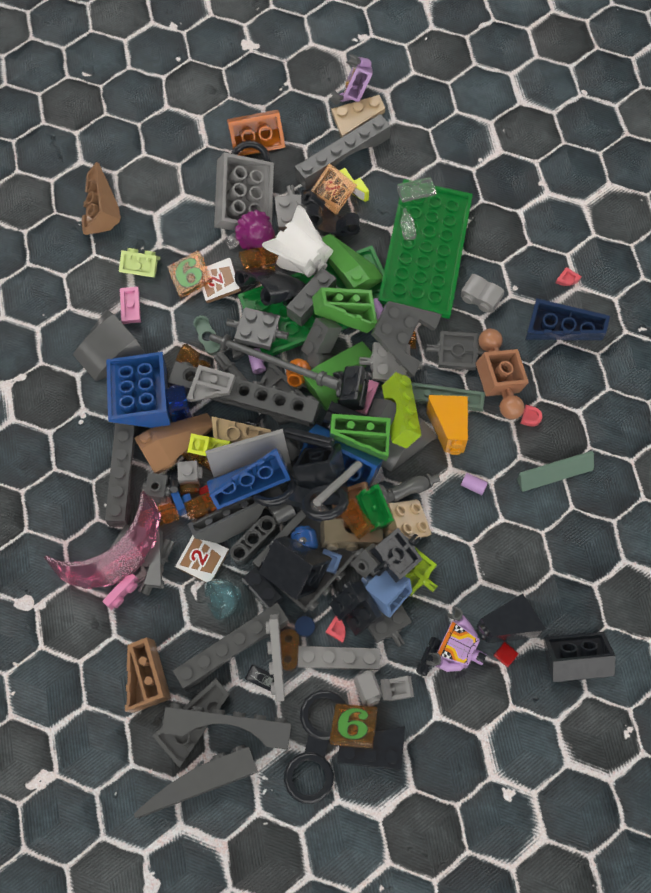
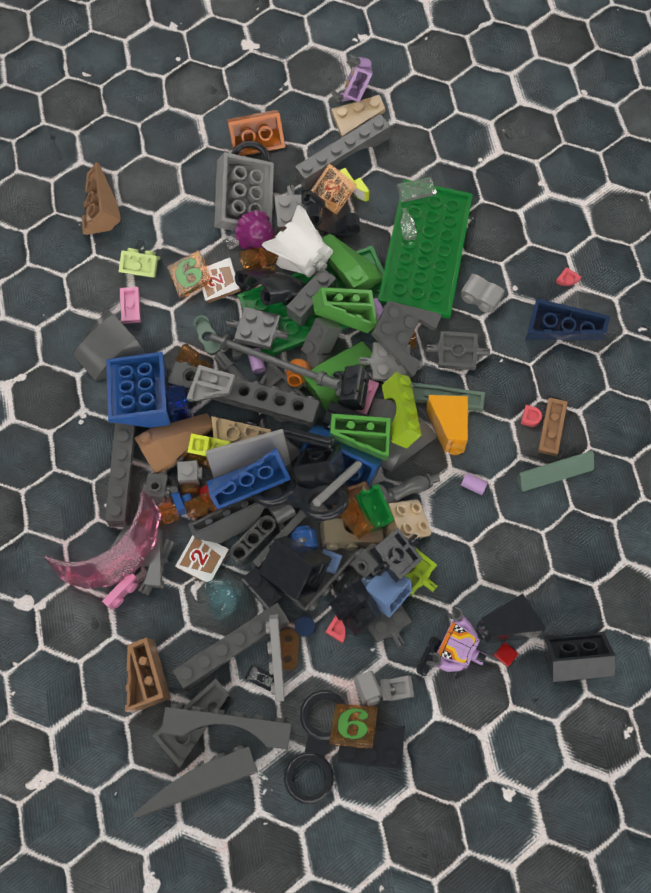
light grey plate [298,646,380,670] -> none
nougat brick [476,329,529,420] -> none
none -> medium nougat plate [538,398,568,456]

